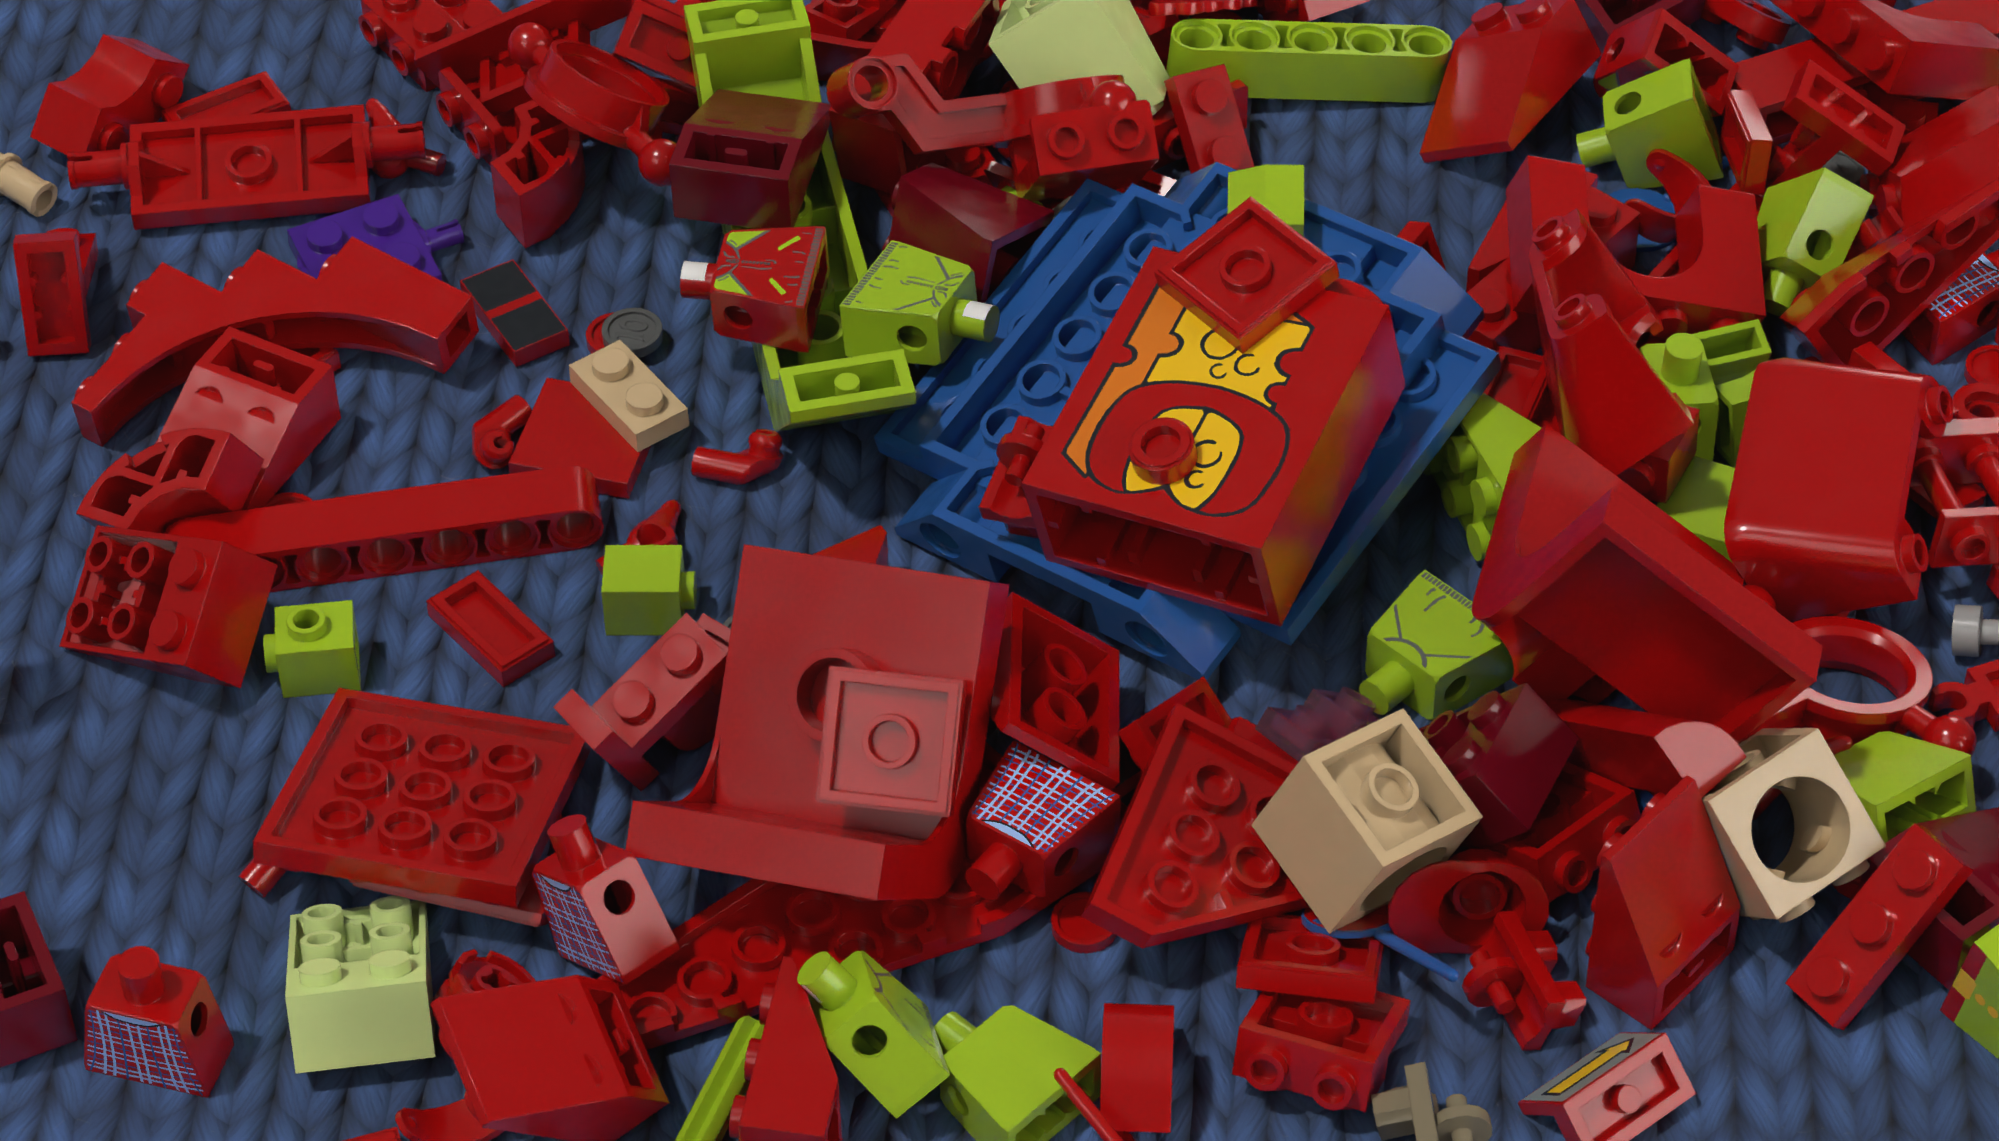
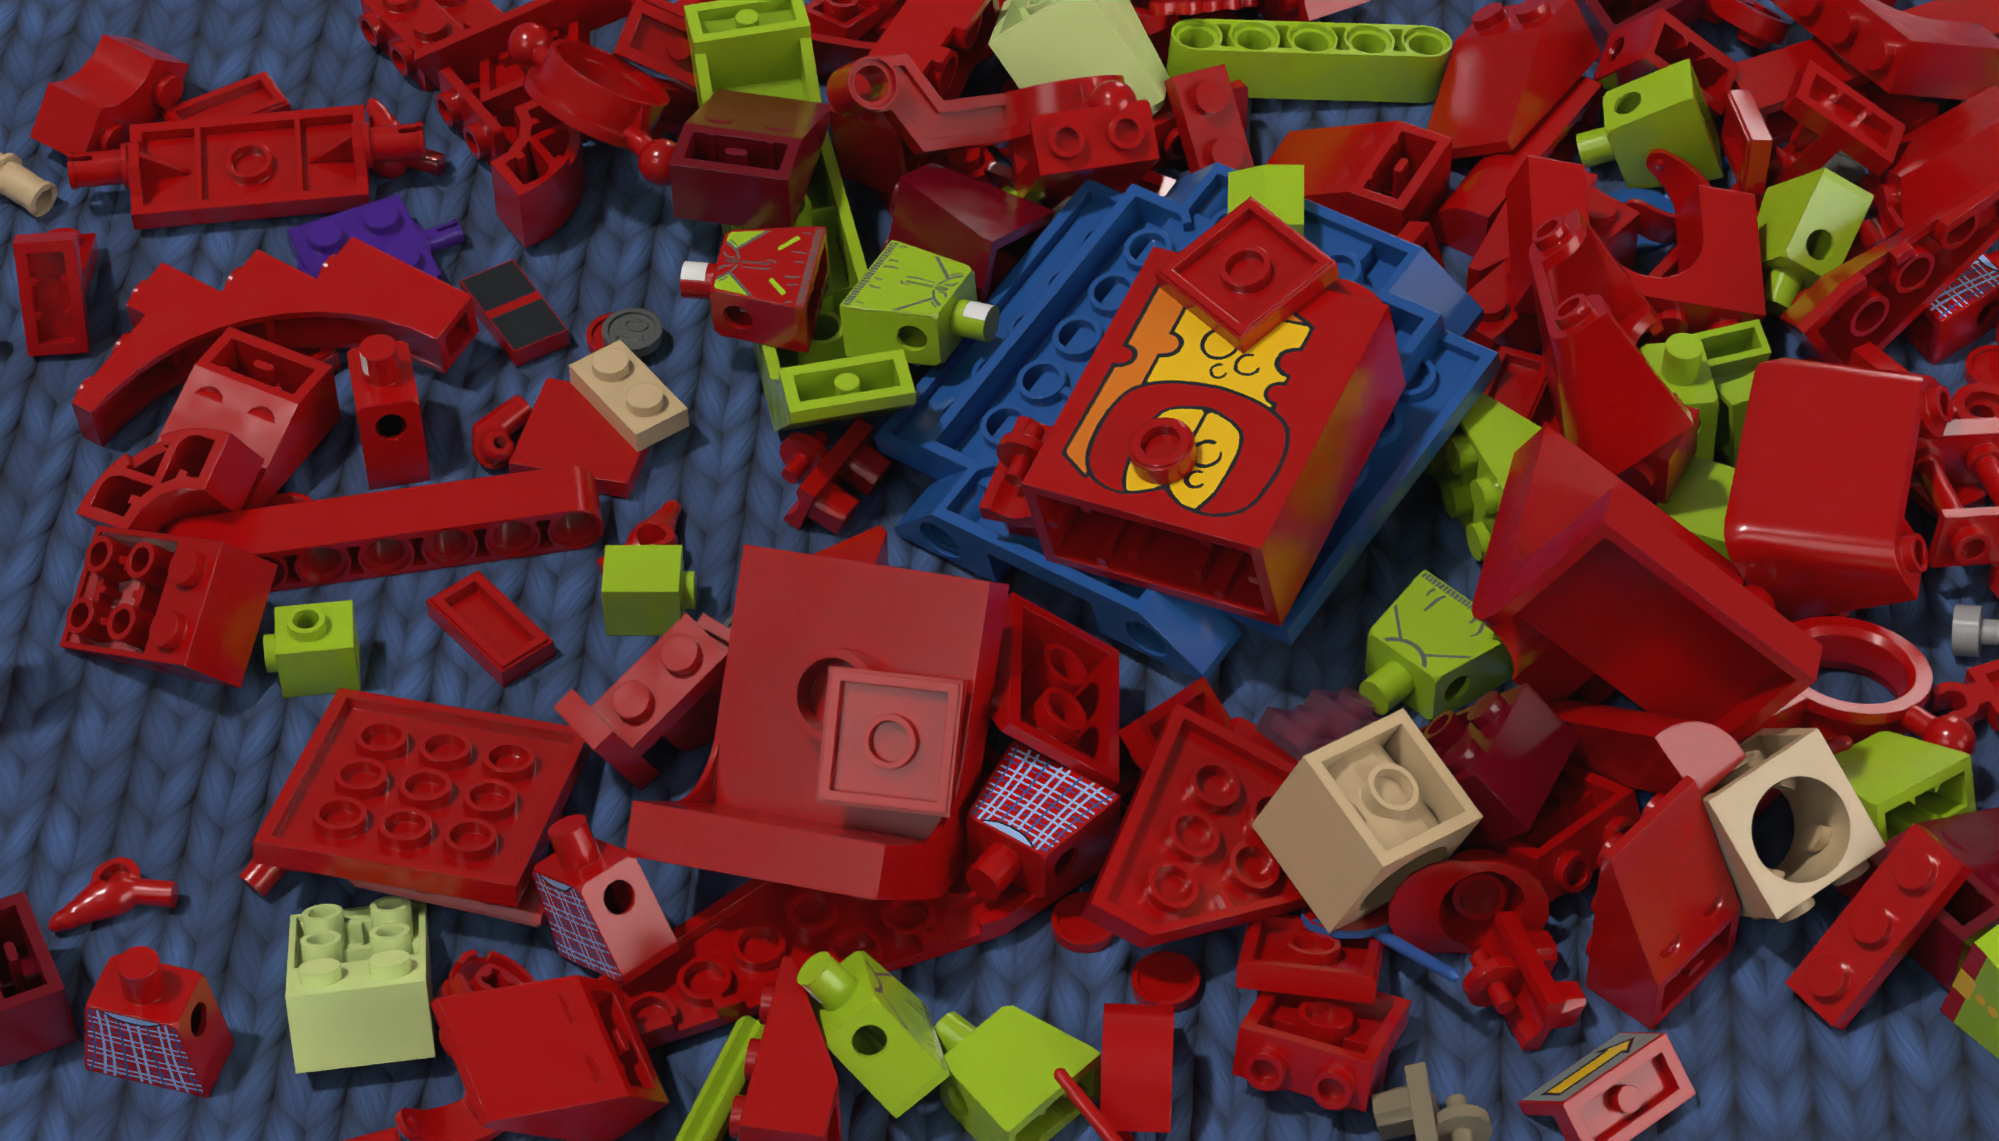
red arm [691,429,784,485] -> none
none -> red animal [48,856,178,933]
none -> red torso [346,334,431,490]
none -> red hips [780,417,891,535]
none -> red piece [1131,951,1200,1013]
none -> red slope [1266,120,1453,236]
none -> red brick [1427,76,1603,257]

